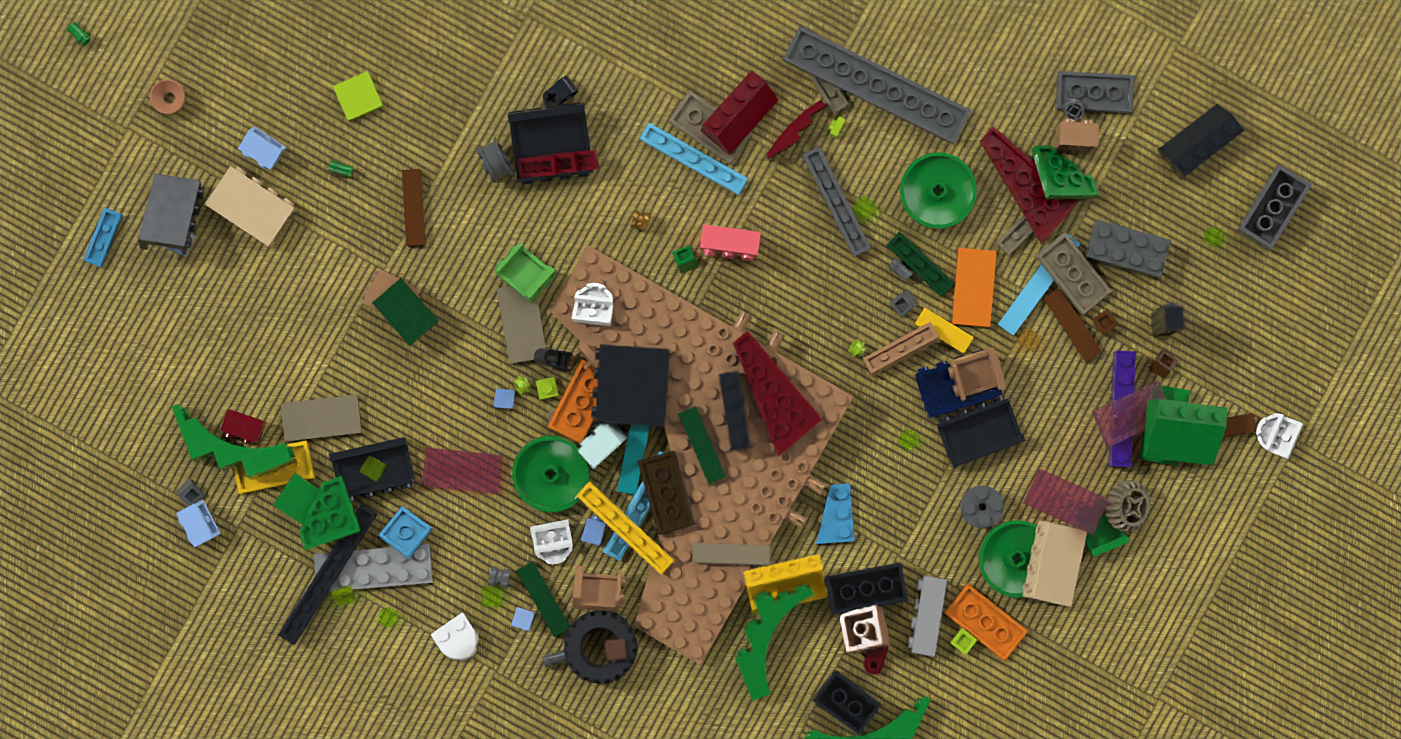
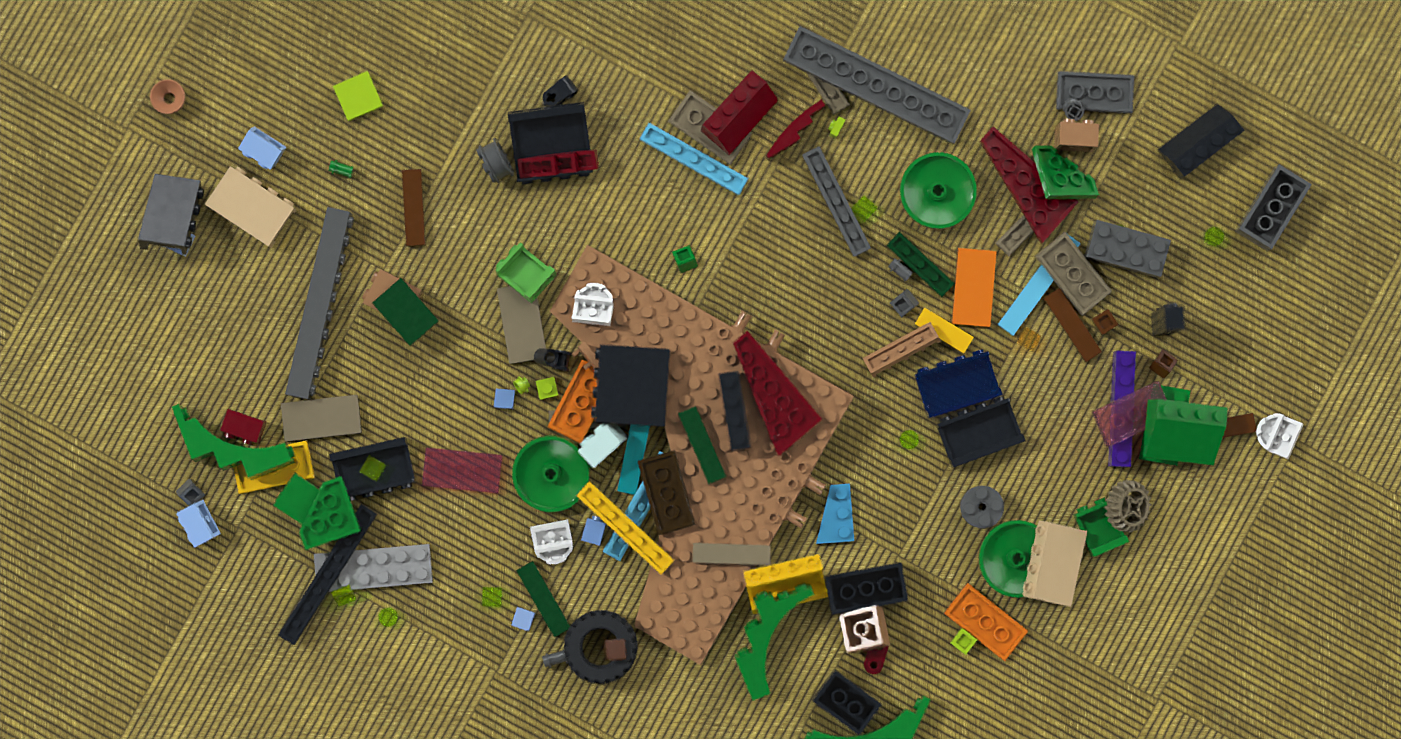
green pin [67,22,91,46] -> none
dark azure tile [83,207,123,268] -> none
dark azure tile [378,506,433,559] -> none
white slope [431,613,479,661] -> none
dark grey wheel [488,566,511,588] -> none
medium nougat panel [572,566,625,612] -> none
pearl gold wheel [631,210,650,231] -> none
coral brick [700,224,761,261] -> none
lime plate [848,339,866,357] -> none
light grey brick [908,576,947,656] -> none
medium nougat panel [948,347,1007,401] -> none
clear pink tile [1023,468,1109,535] -> none
none -> dark grey brick [285,207,354,400]

